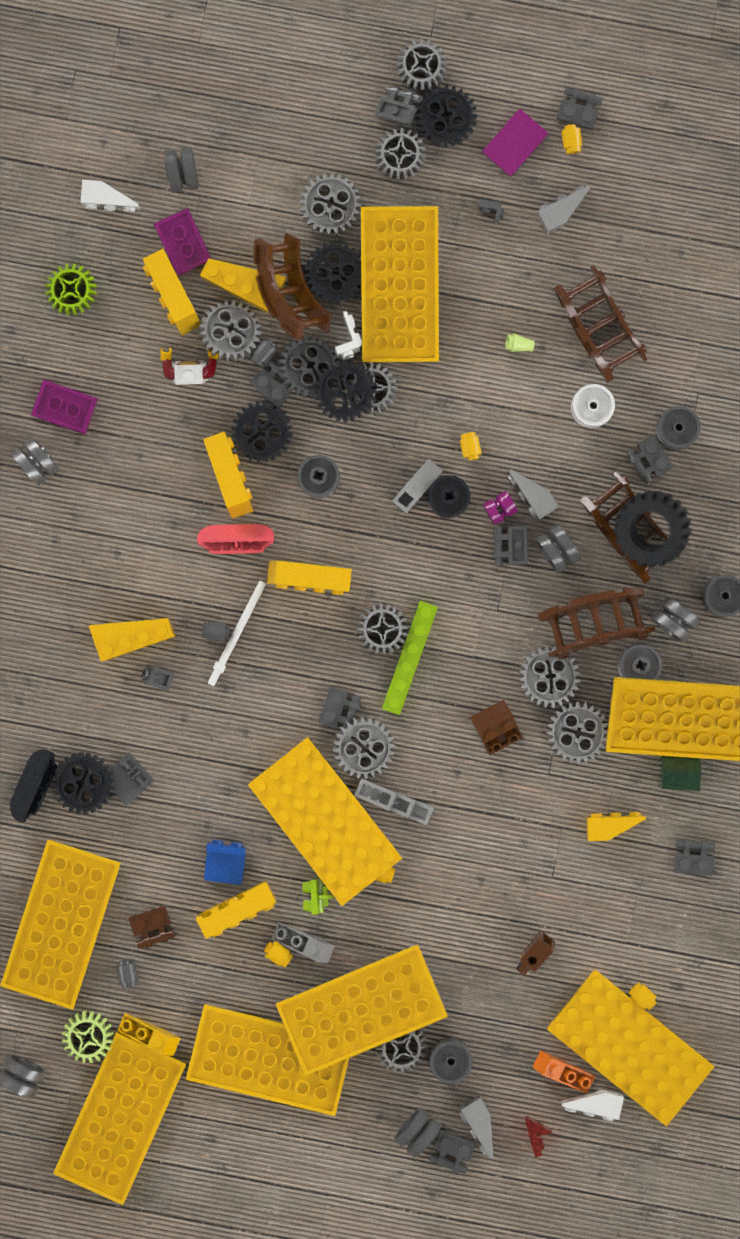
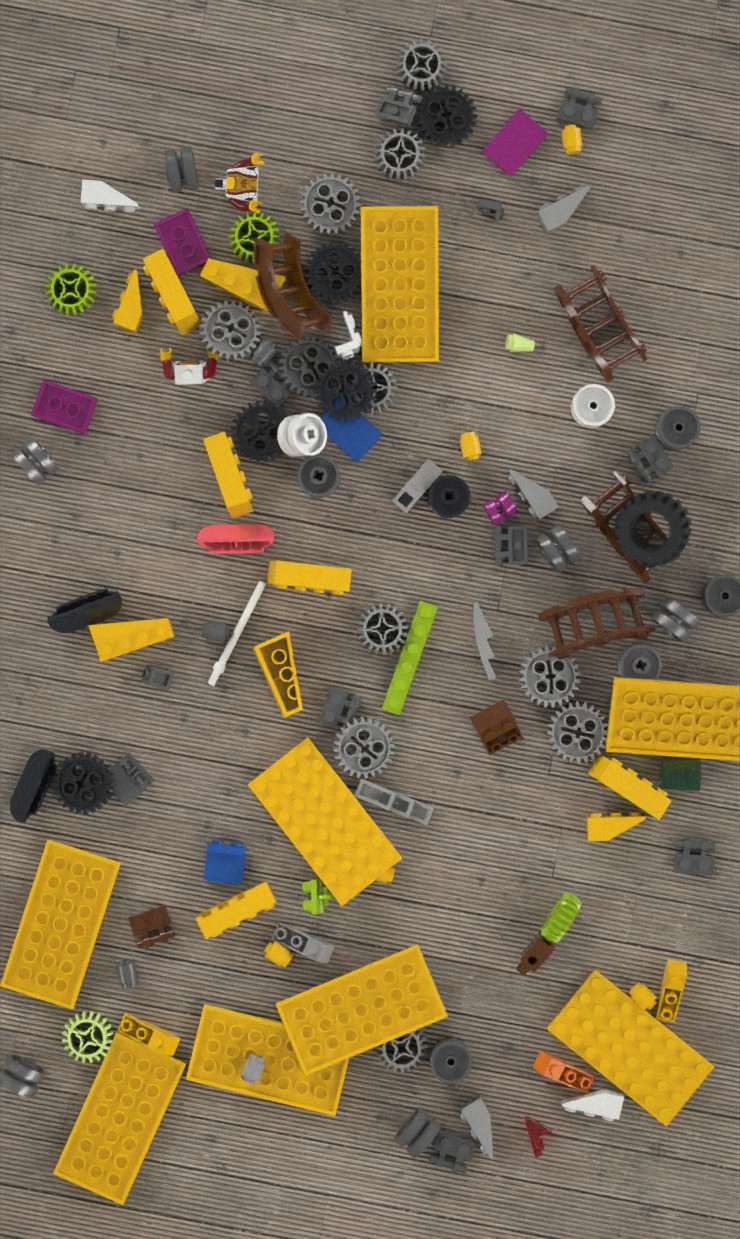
none -> black brick [47,589,122,633]
none -> yellow slope [112,269,143,334]
none -> torso [215,153,264,214]
none -> lime gear [229,212,281,264]
none -> light grey brick [241,1054,265,1084]
none -> yellow wedge [252,632,303,718]
none -> white wheel [277,413,327,457]
none -> blue tile [321,398,383,463]
none -> light grey slope [473,602,496,681]
none -> lime gear [541,892,581,943]
none -> yellow wedge [588,755,672,820]
none -> yellow slope [656,959,687,1022]

